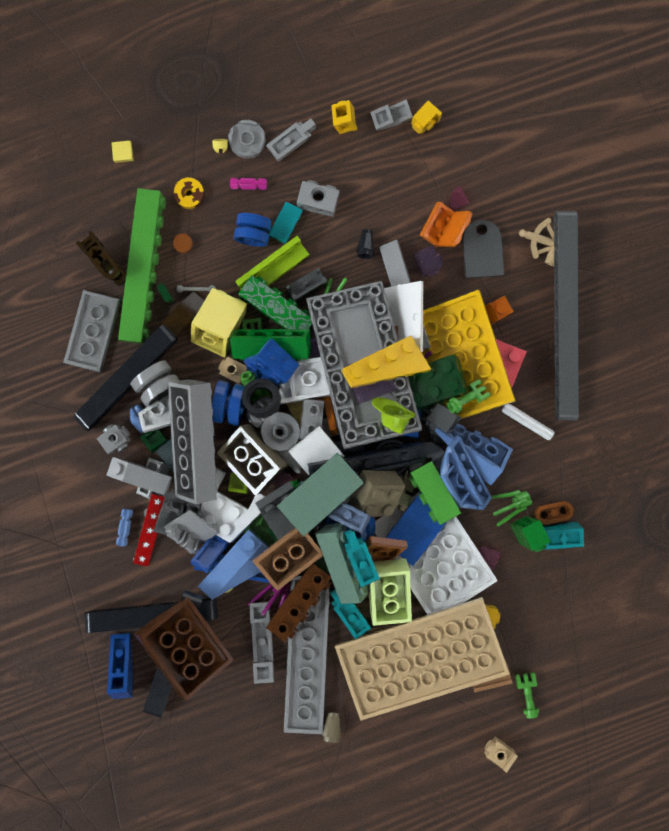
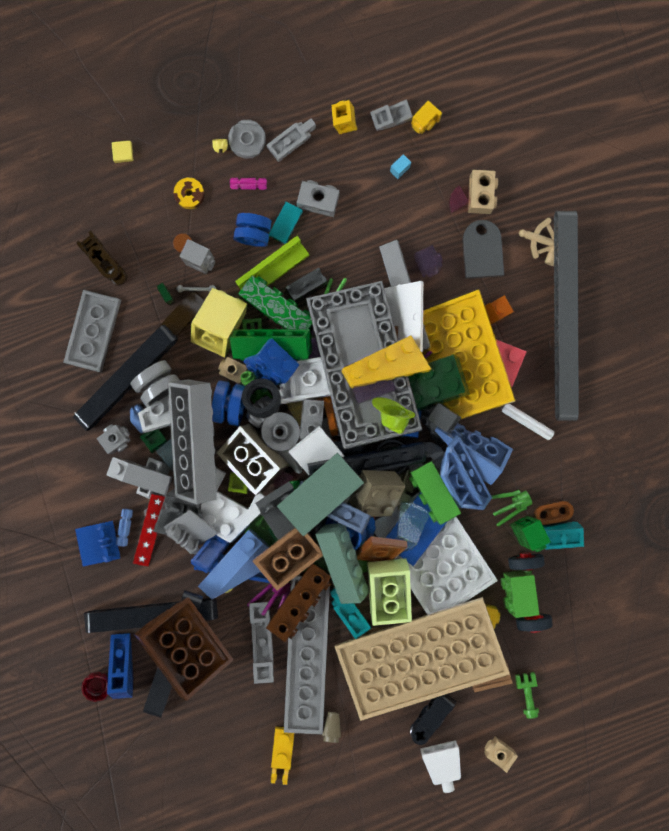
bright green brick [118,188,166,344] -> none
teal hinge [344,529,380,587] -> none
black cone [356,229,375,259] -> none
orange bracket [419,202,473,247] -> none
bright green hinge [447,379,491,413] -> none
clear pink tile [480,545,501,570] -> none
none -> blue hinge [75,521,121,567]
none -> dark red hair [81,671,108,702]
none -> light grey brick [179,239,215,275]
none -> yellow hinge [271,726,294,785]
none -> medium azure piece [390,154,411,179]
none -> clear light blue piece [395,502,429,551]
none -> black piece [410,694,456,745]
none -> white torso [420,740,461,793]
none -> tan brick [468,170,498,214]
none -> brick [501,552,553,633]

